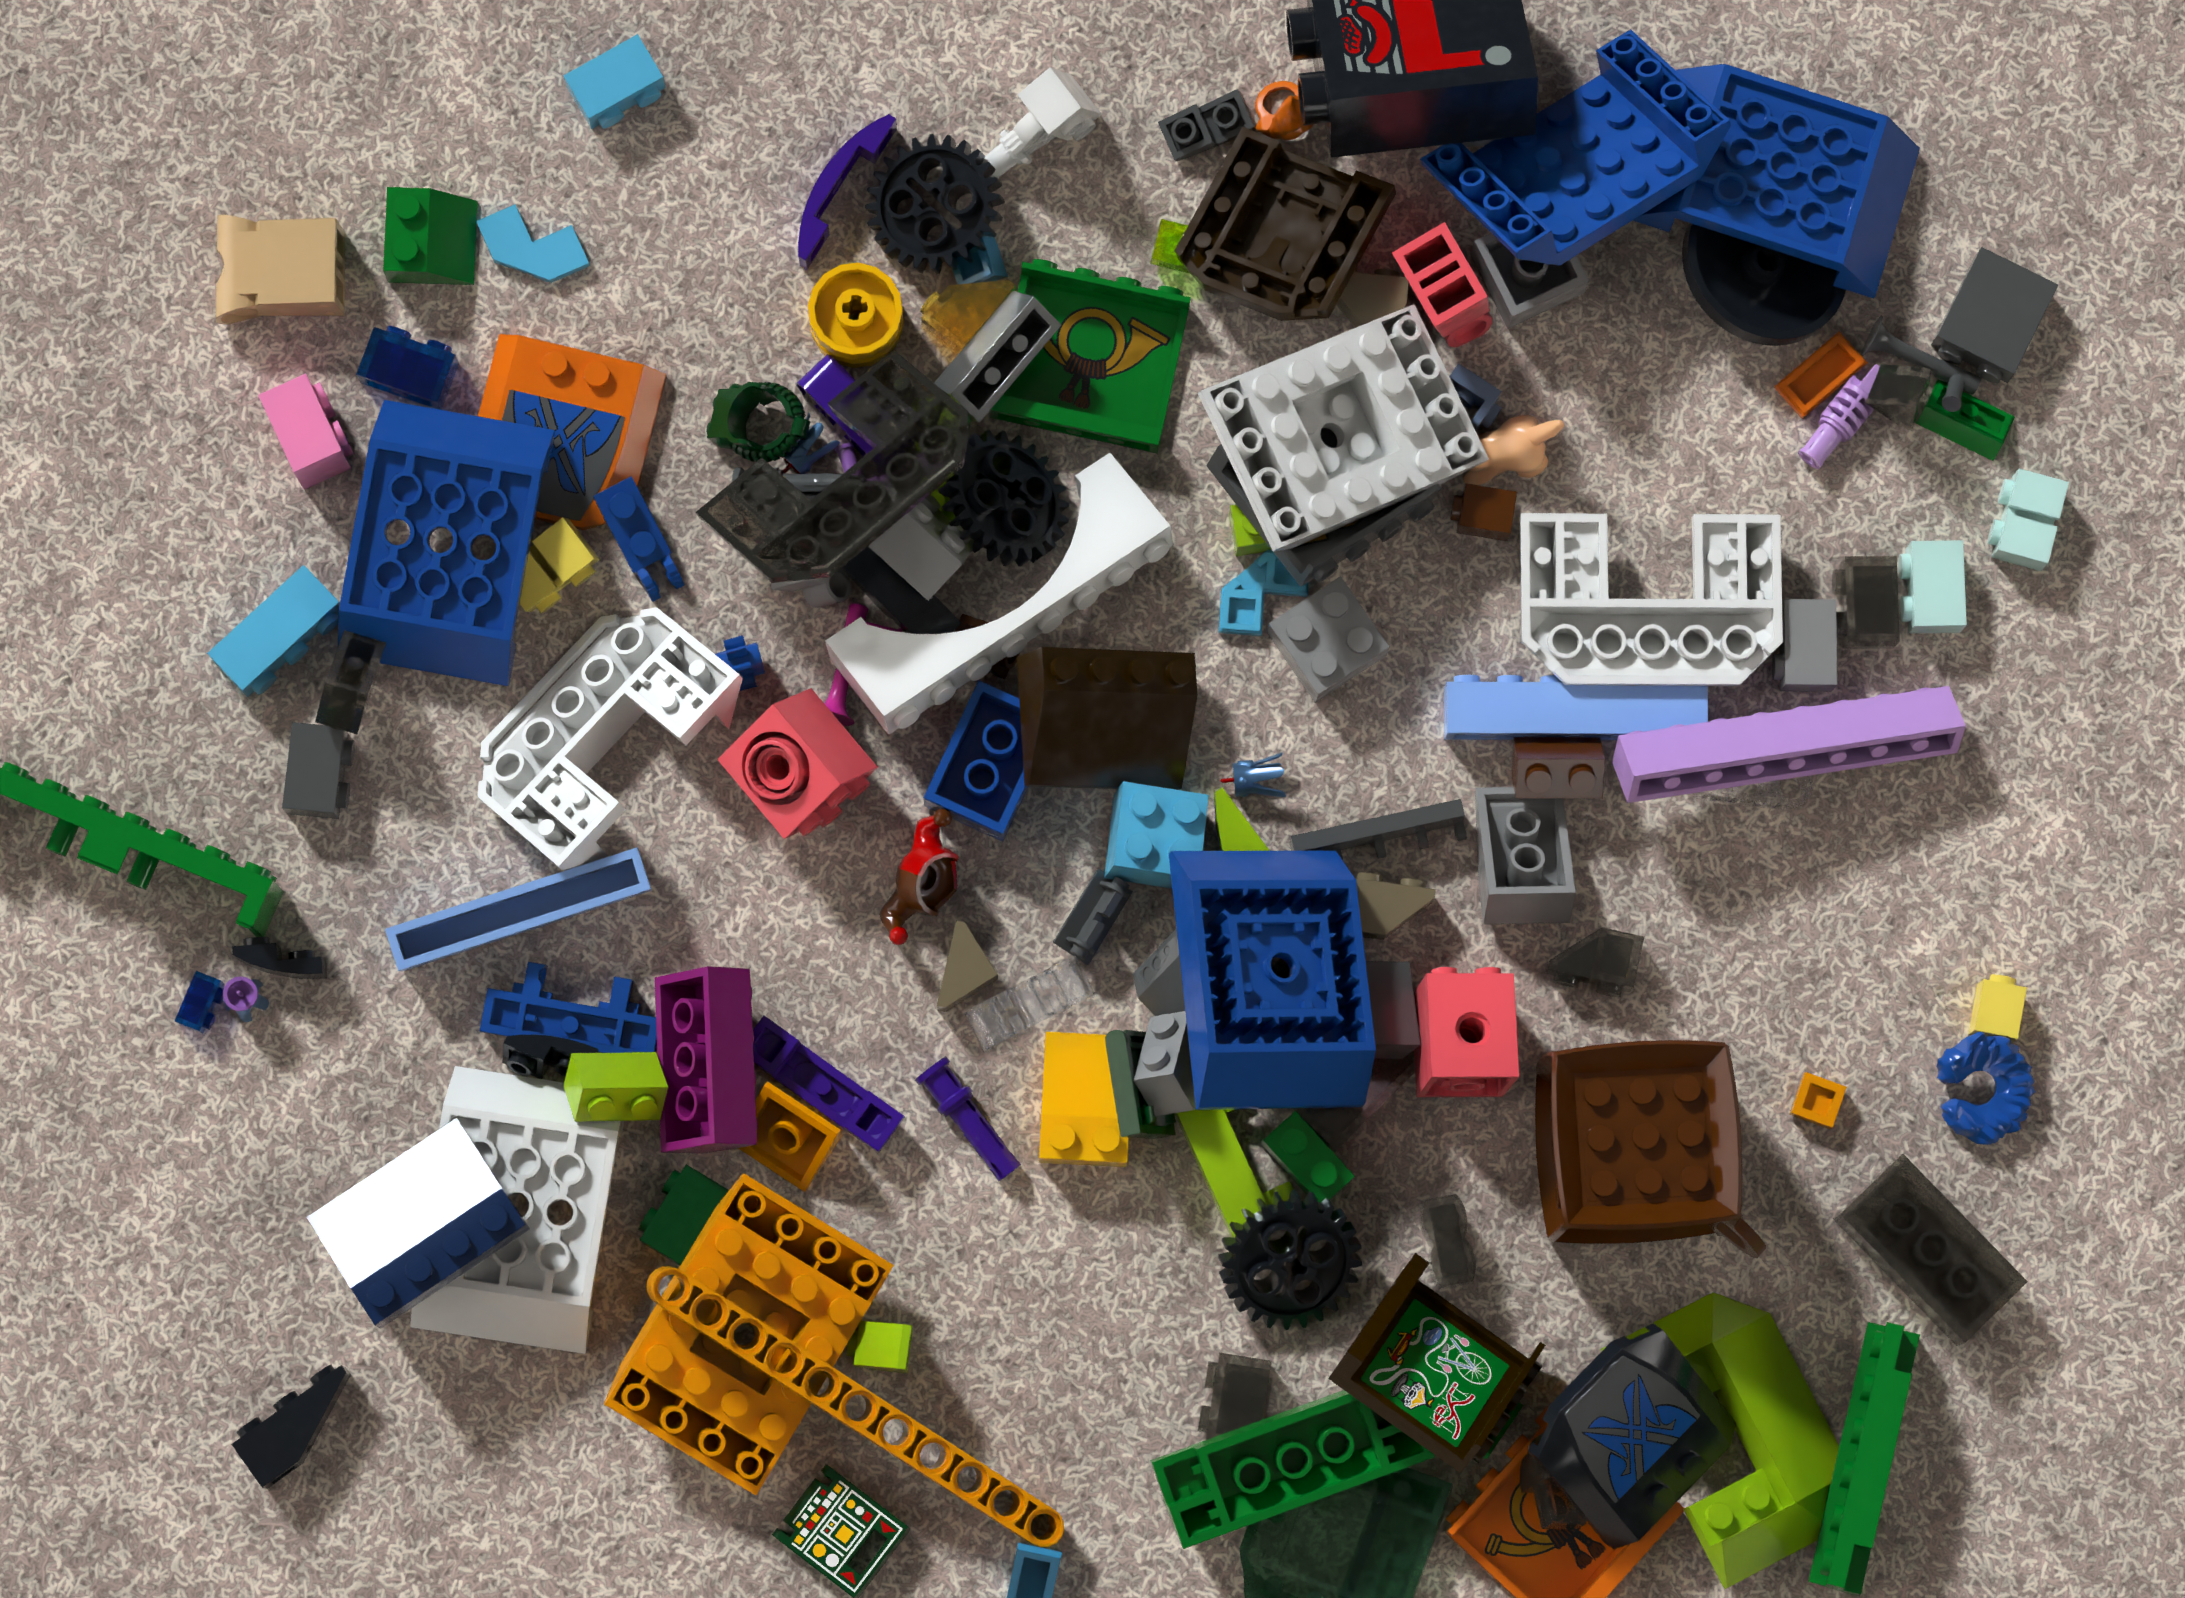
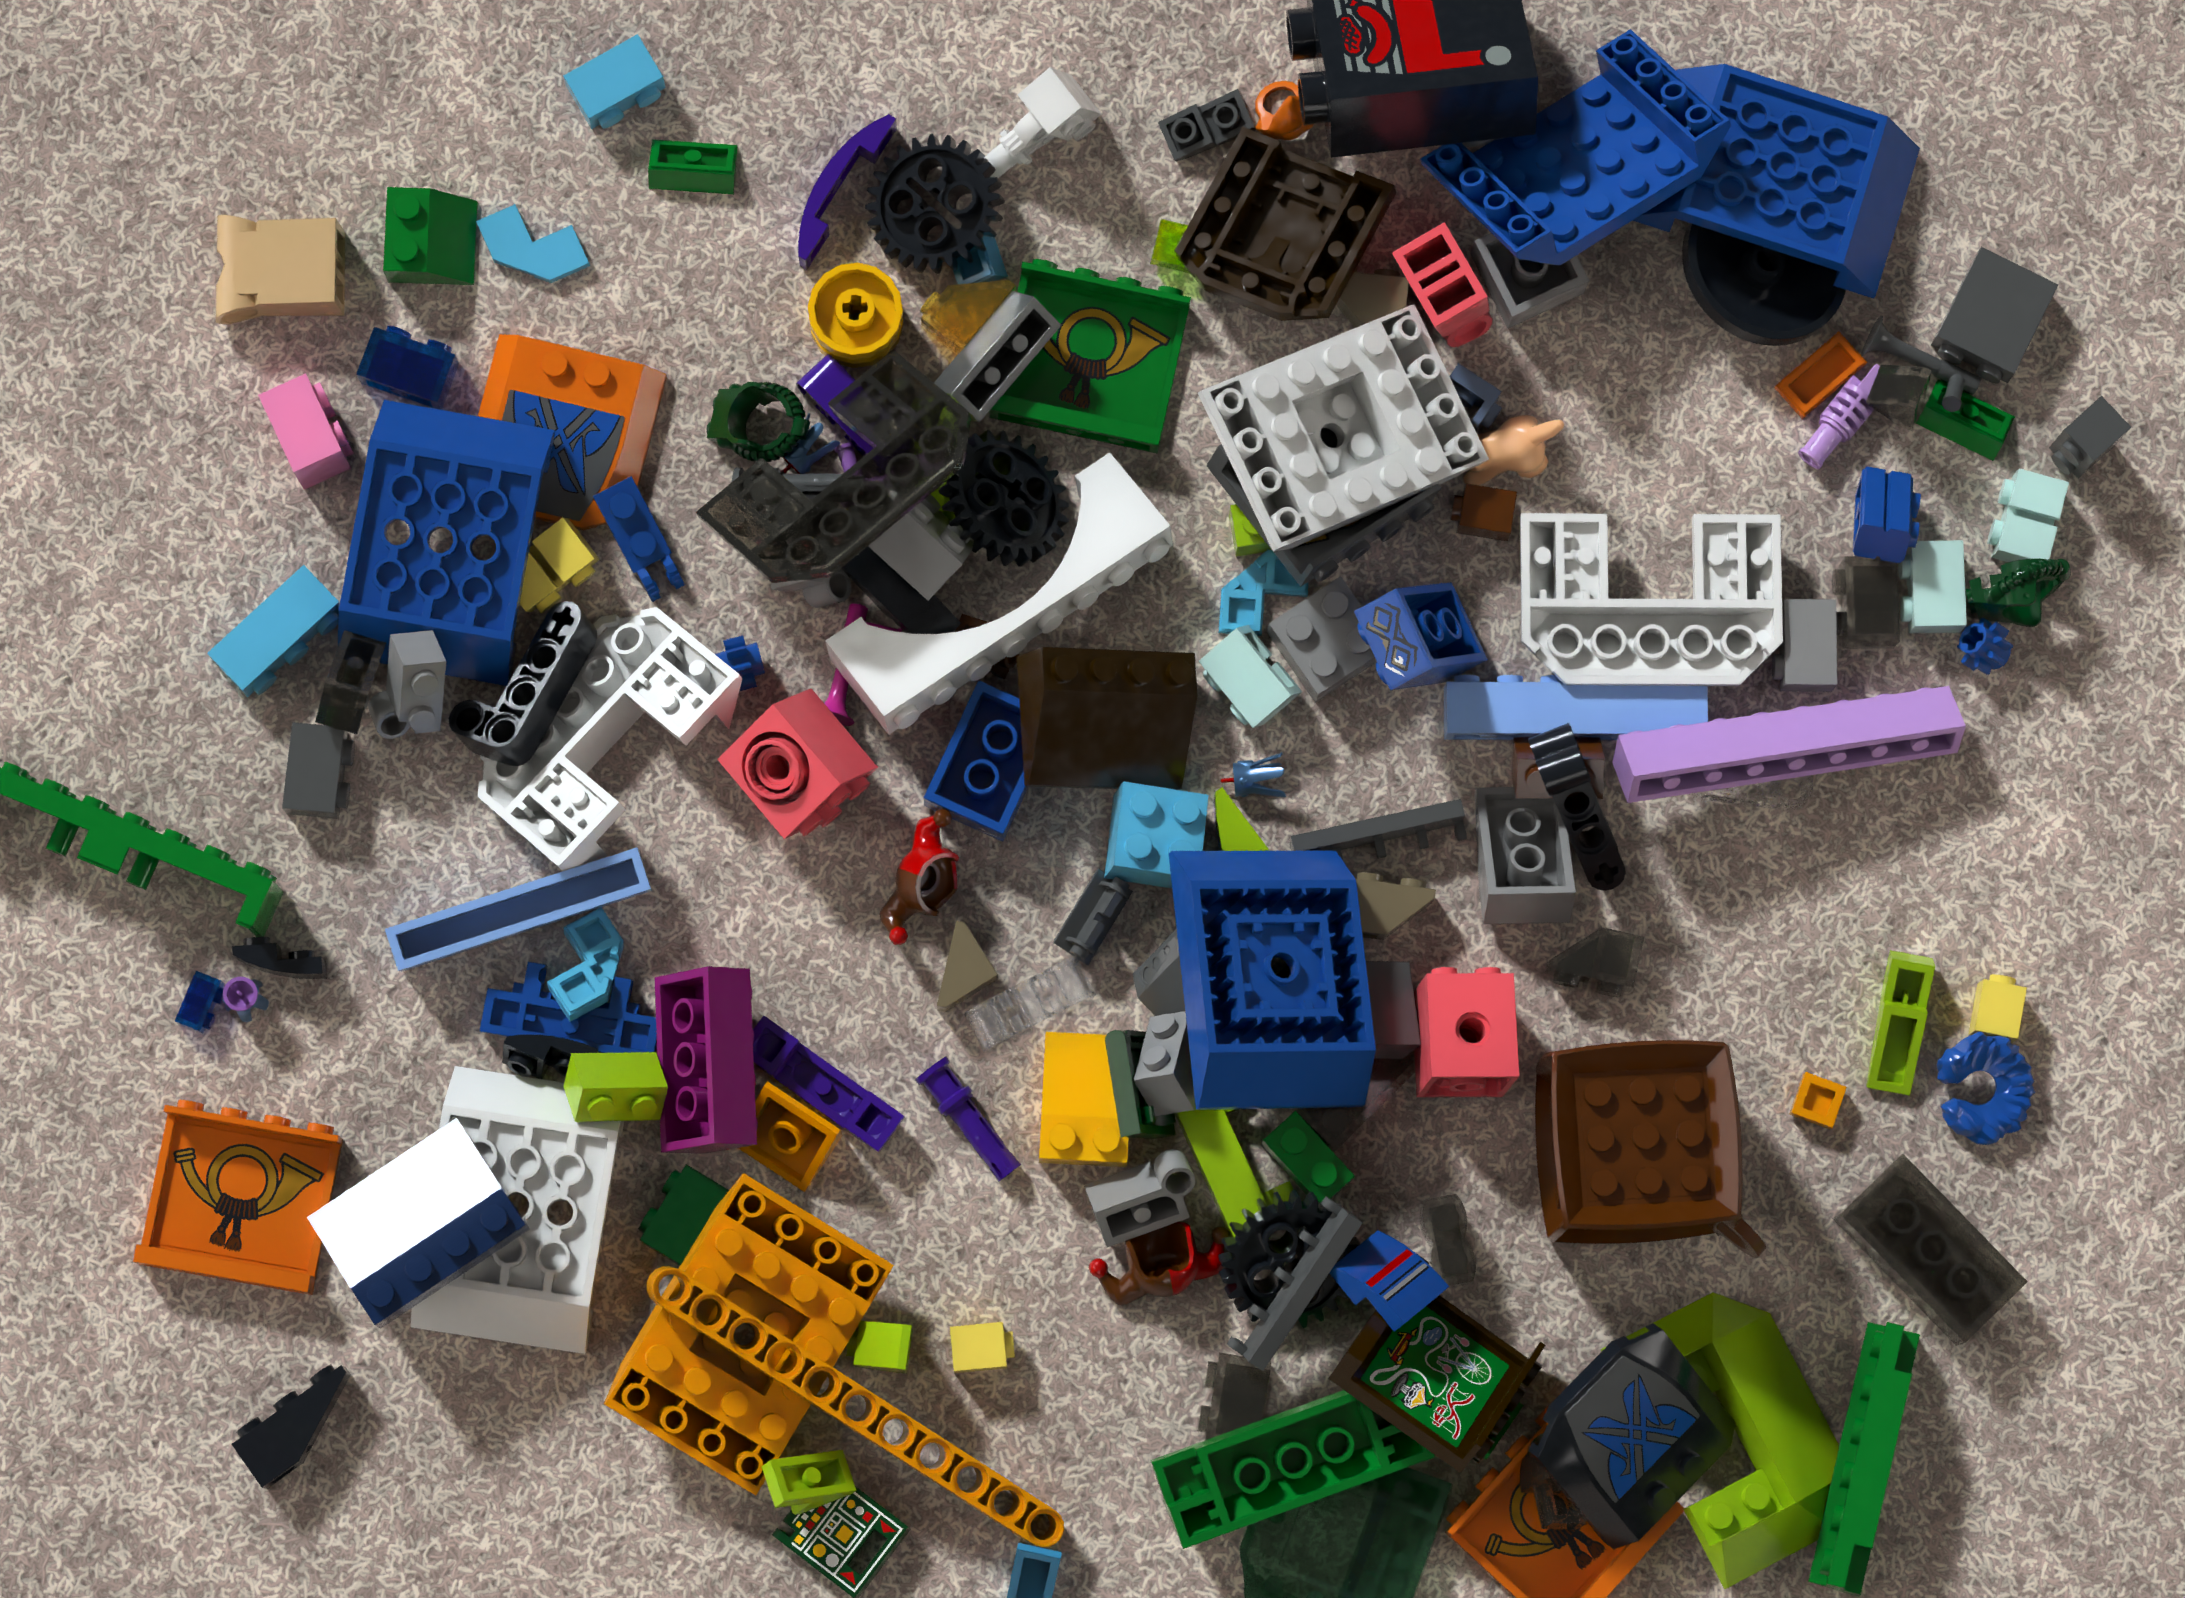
none -> orange panel [133,1100,343,1295]
none -> light grey hinge [368,630,446,739]
none -> black beam [448,601,597,766]
none -> medium azure tile [547,907,624,1022]
none -> green slope [648,139,738,195]
none -> lime slope [762,1450,857,1515]
none -> light yellow brick [950,1322,1015,1373]
none -> light grey hinge [1084,1149,1196,1247]
none -> reddish brown piece [1089,1221,1230,1305]
none -> light aqua piece [1199,625,1302,728]
none -> dark grey hinge [1227,1196,1362,1371]
none -> blue slope [1330,1230,1449,1332]
none -> blue brick [1354,582,1488,691]
none -> black piece [1528,723,1626,891]
none -> blue brick [1853,466,1921,563]
none -> lime slope [1866,950,1935,1096]
none -> blue gear [1957,618,2013,675]
none -> dark green piece [1965,558,2071,627]
none -> dark grey brick [2049,396,2131,479]

